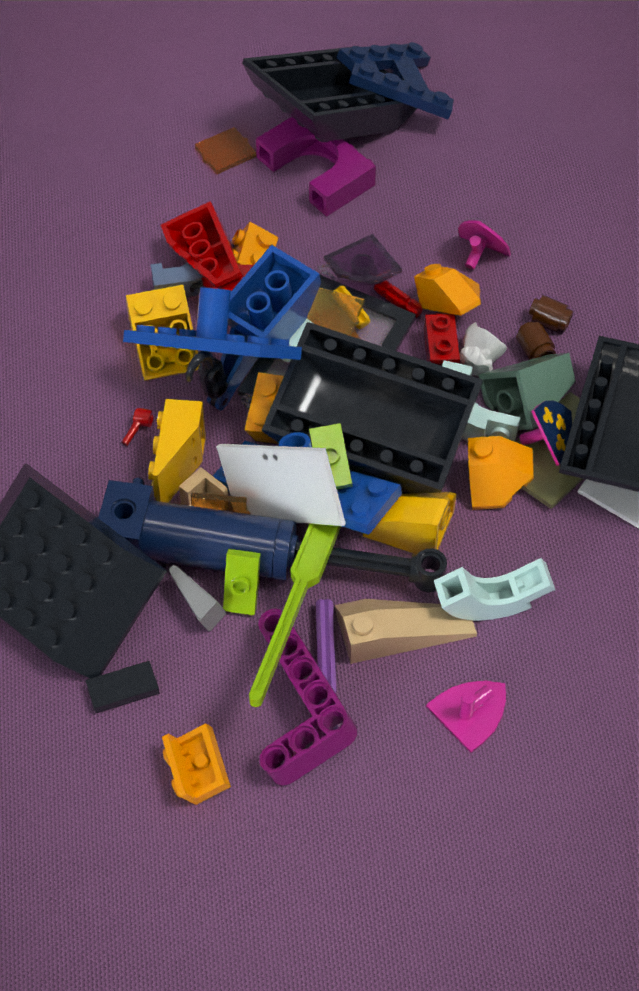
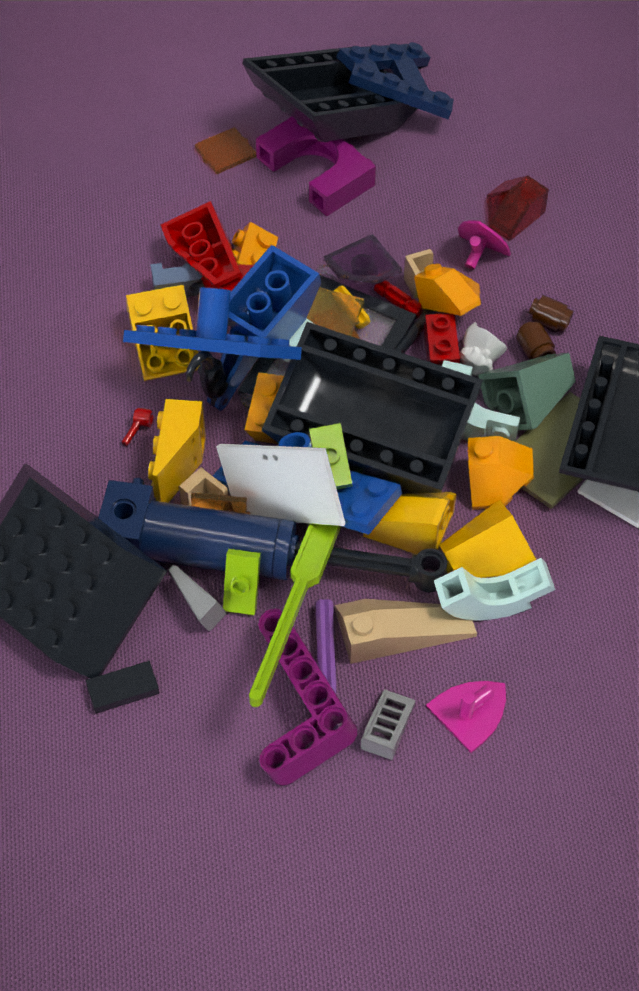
light orange bracket [162,723,231,805] -> none
shield [520,400,573,466] -> none
none -> light grey slope [361,689,416,760]
none -> black bar [393,309,436,354]
none -> tan panel [404,249,433,299]
none -> yellow slope [439,500,536,578]
none -> clear red slope [486,175,549,241]

